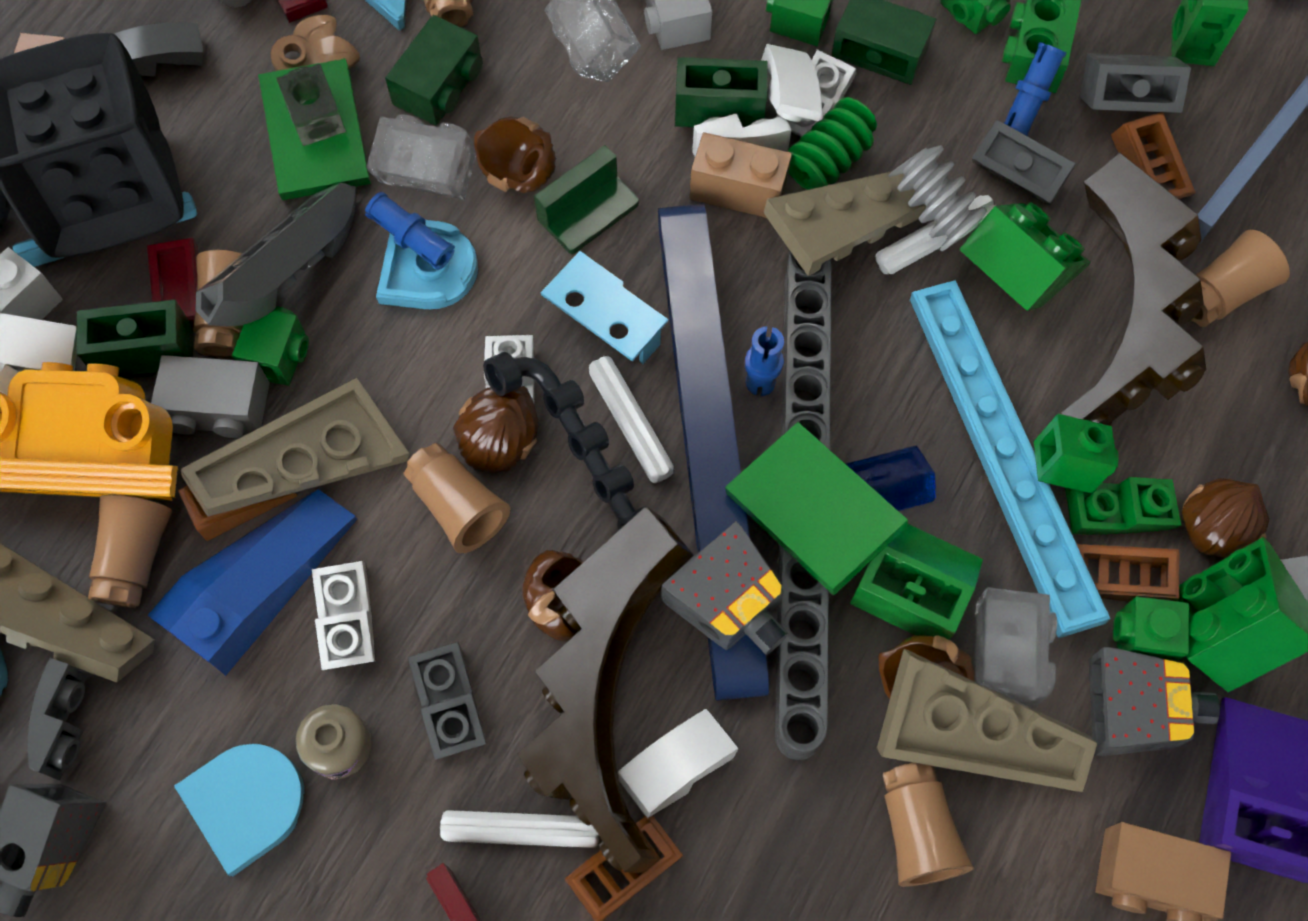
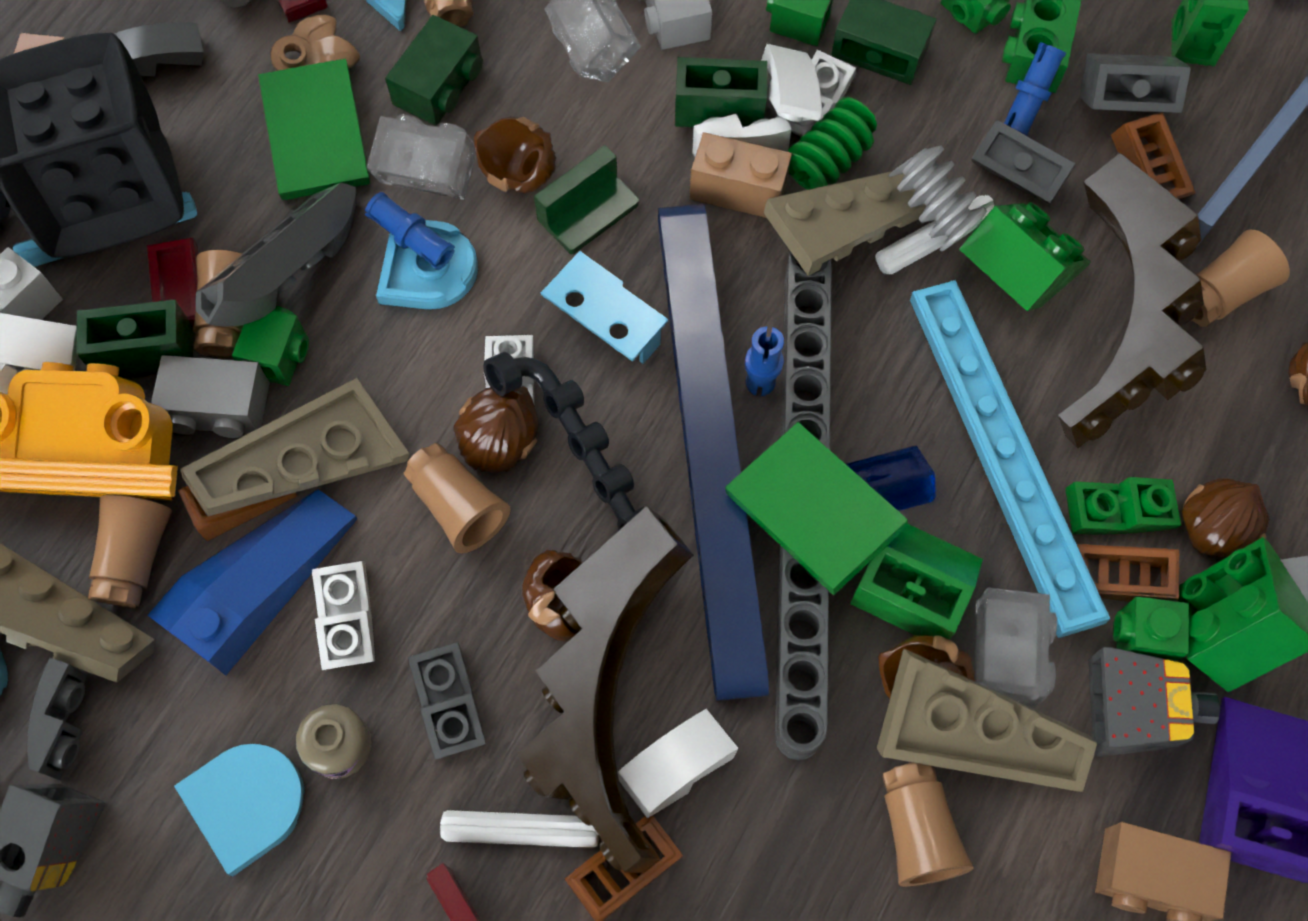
clear smoke brick [276,64,346,146] -> none
white axle [589,356,674,483] -> none
dark grey torso [661,521,789,655] -> none
green brick [1034,414,1119,493] -> none

